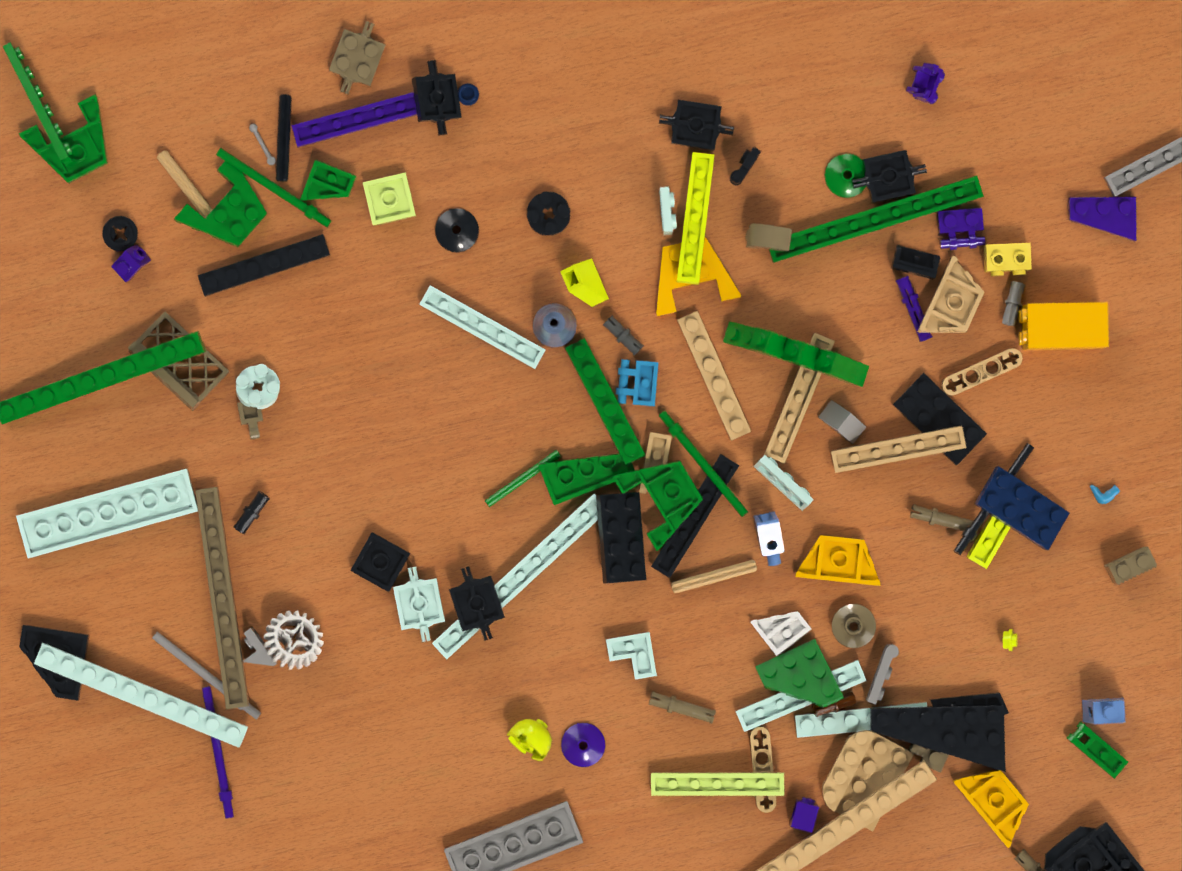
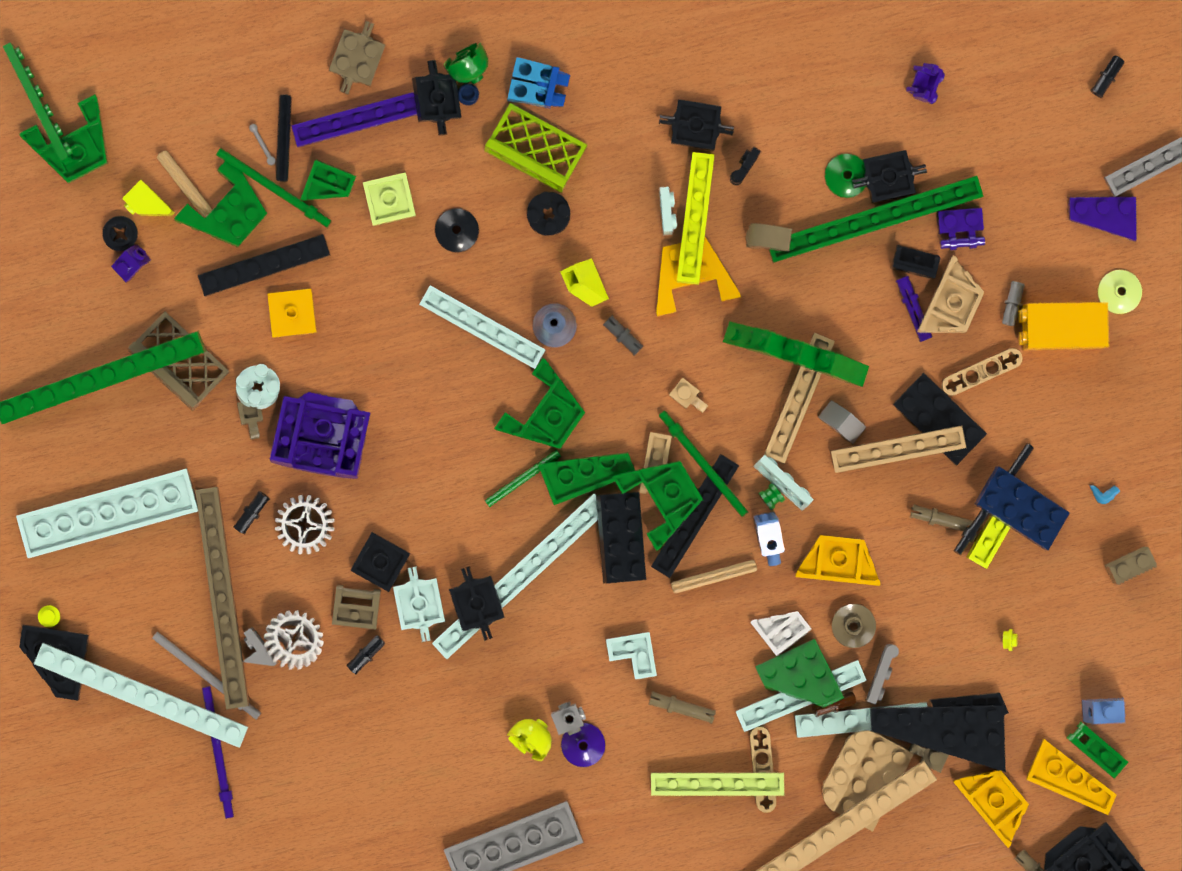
green plate [565,338,645,466] -> none
dark azure plate [616,359,658,407] -> none
tan plate [677,311,751,441] -> none
dark purple brick [789,797,819,833] -> none
light yellow brick [984,243,1032,276] -> none
none -> neon yellow plate [38,605,60,628]
none -> neon yellow slope [122,180,175,216]
none -> yellow plate [267,289,317,338]
none -> dark purple slope [270,392,371,479]
none -> white gear [275,495,335,554]
none -> dark tan plate [332,585,381,630]
none -> black axle [346,635,385,675]
none -> green cylinder [444,42,489,84]
none -> lime fence [484,103,587,193]
none -> green wing [494,358,585,449]
none -> dark azure hips [507,57,570,109]
none -> light grey brick [551,701,586,735]
none -> tan plate [669,378,708,413]
none -> green wheel [758,483,785,510]
none -> yellow wing [1026,739,1117,815]
none -> black axle [1090,56,1125,98]
none -> yellowish green dish [1098,270,1142,314]

